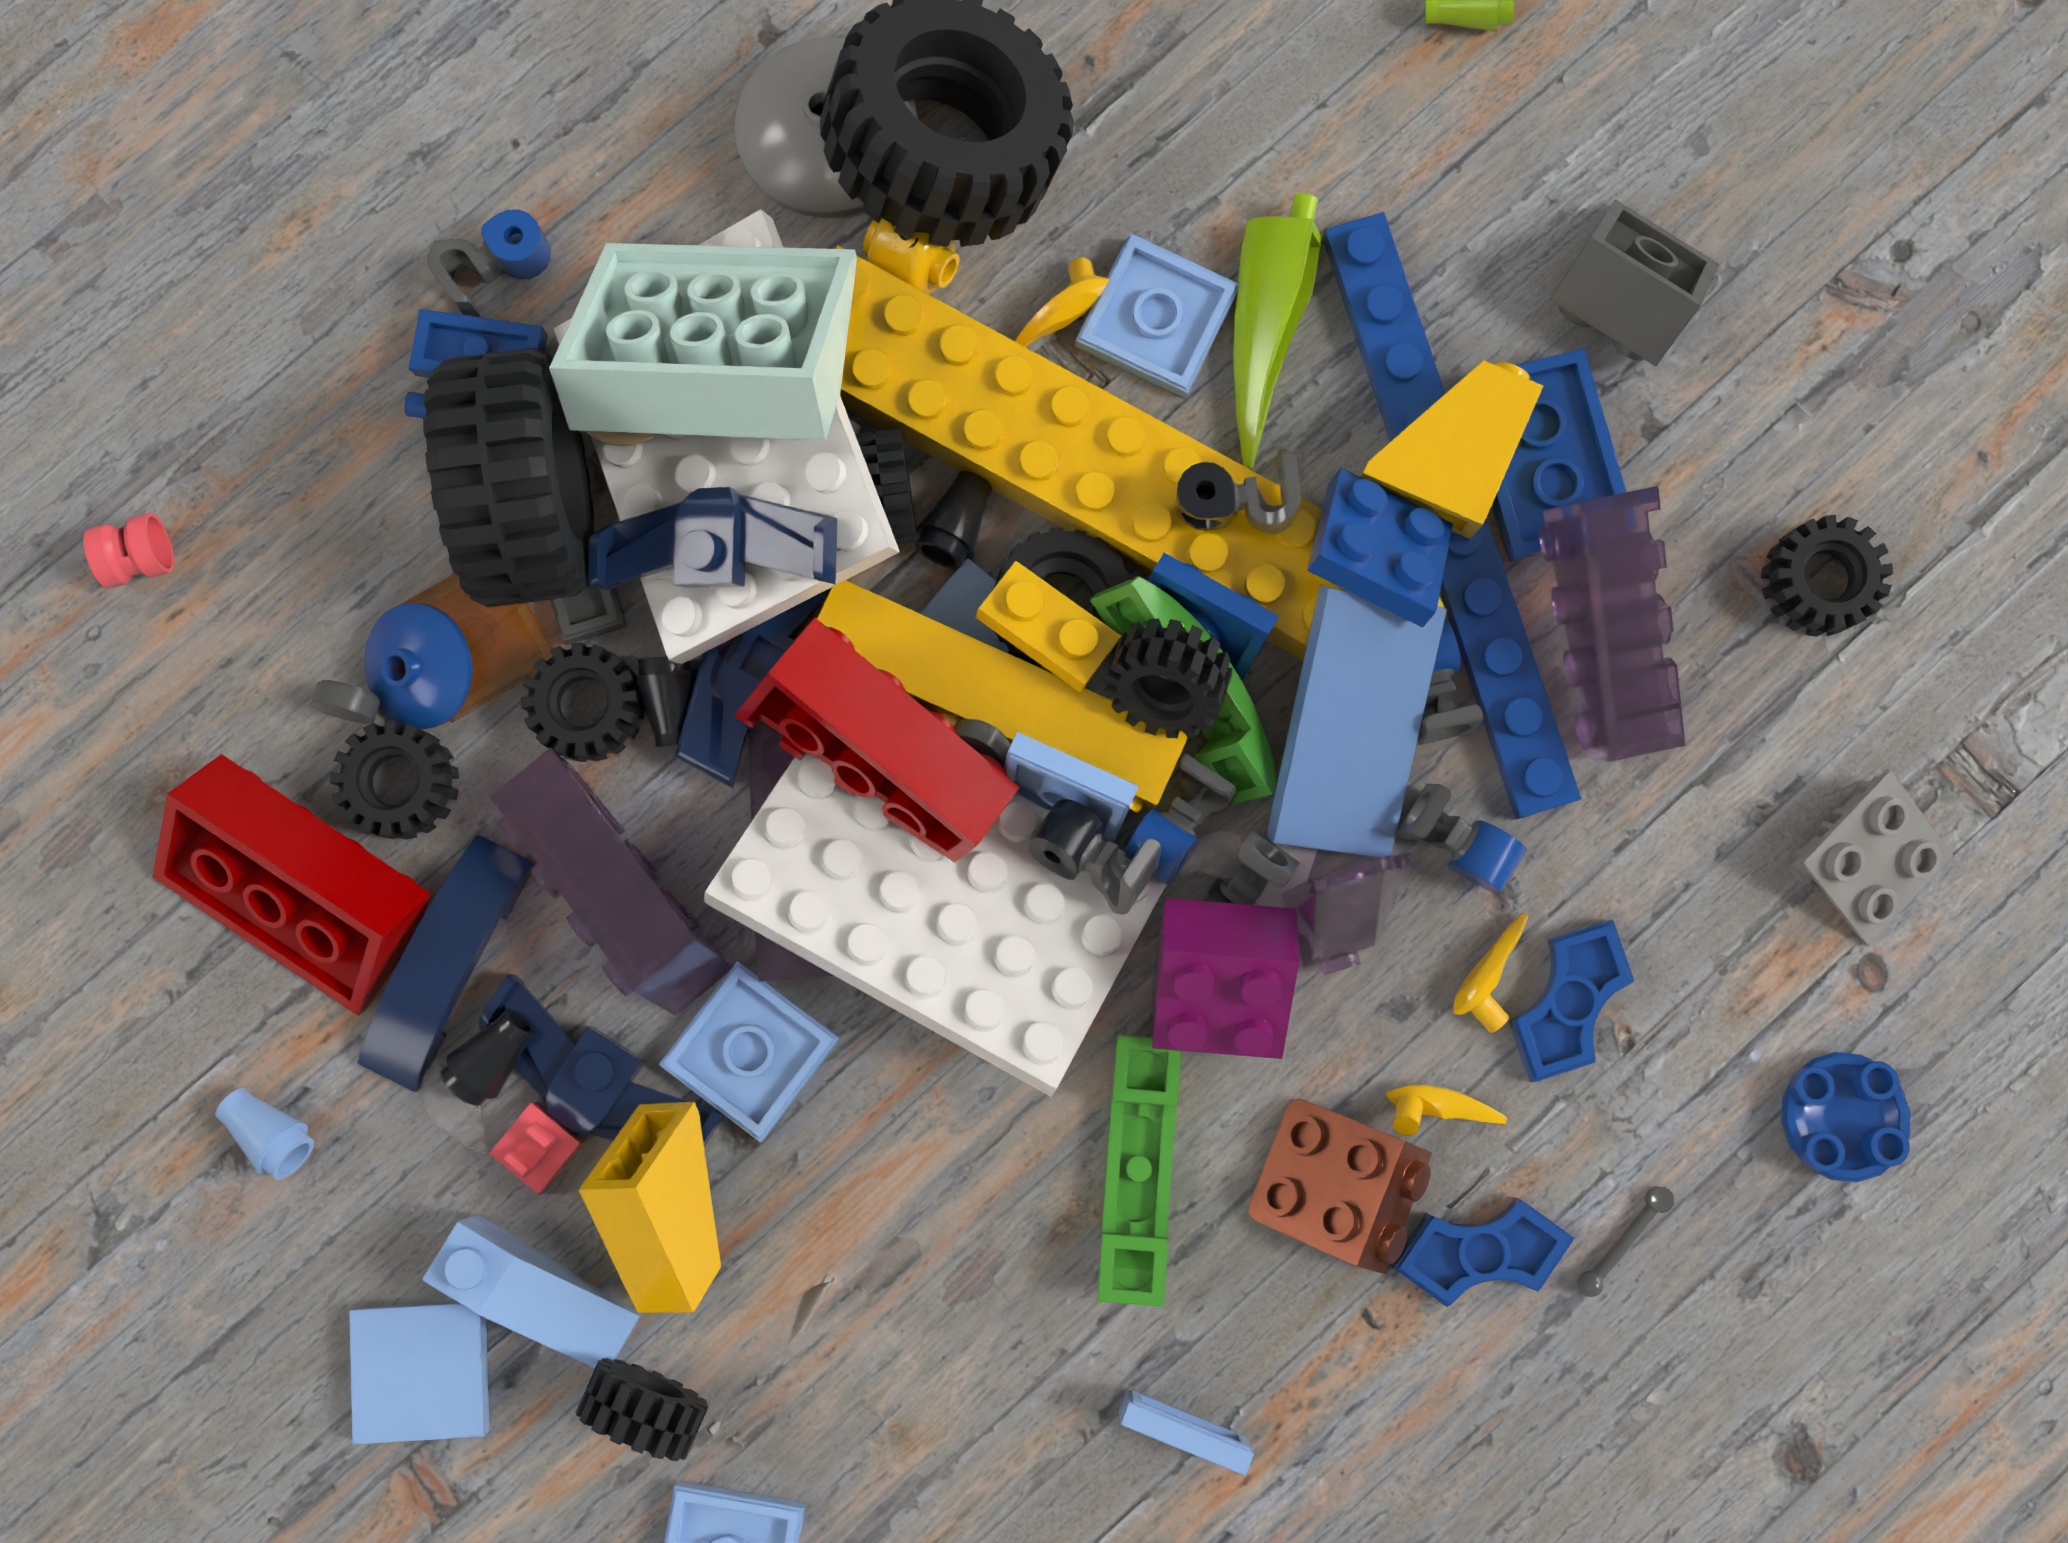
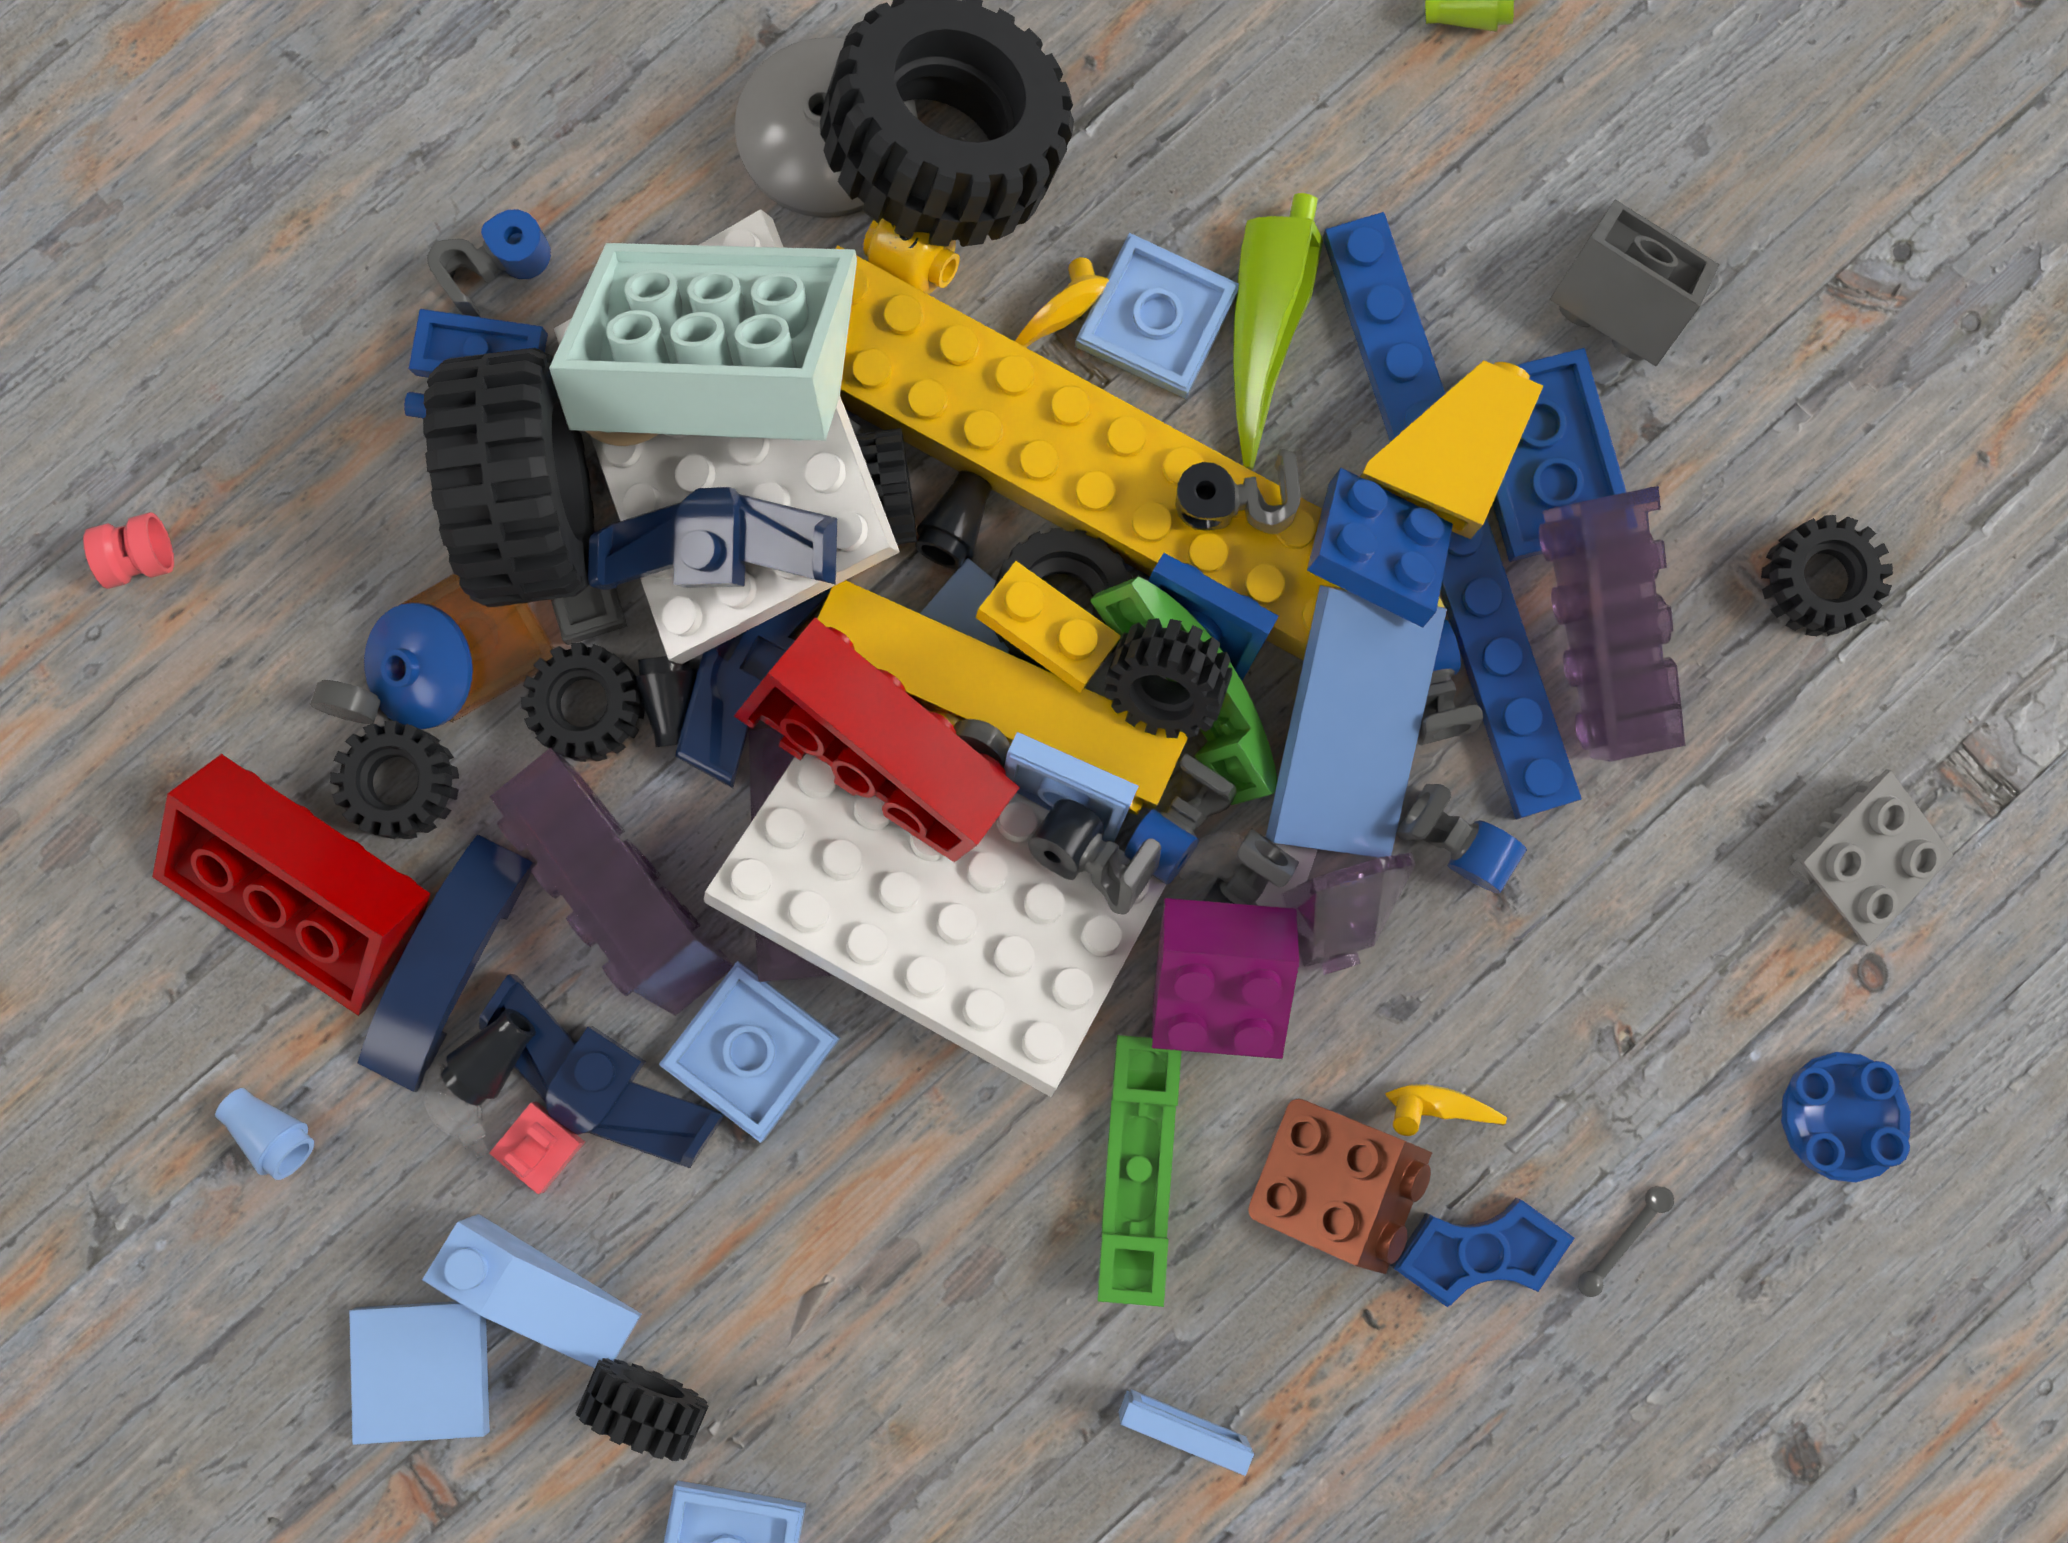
yellow slope [579,1102,721,1313] -> none
yellow bar [1453,913,1528,1033] -> none
blue tile [1508,920,1635,1082] -> none

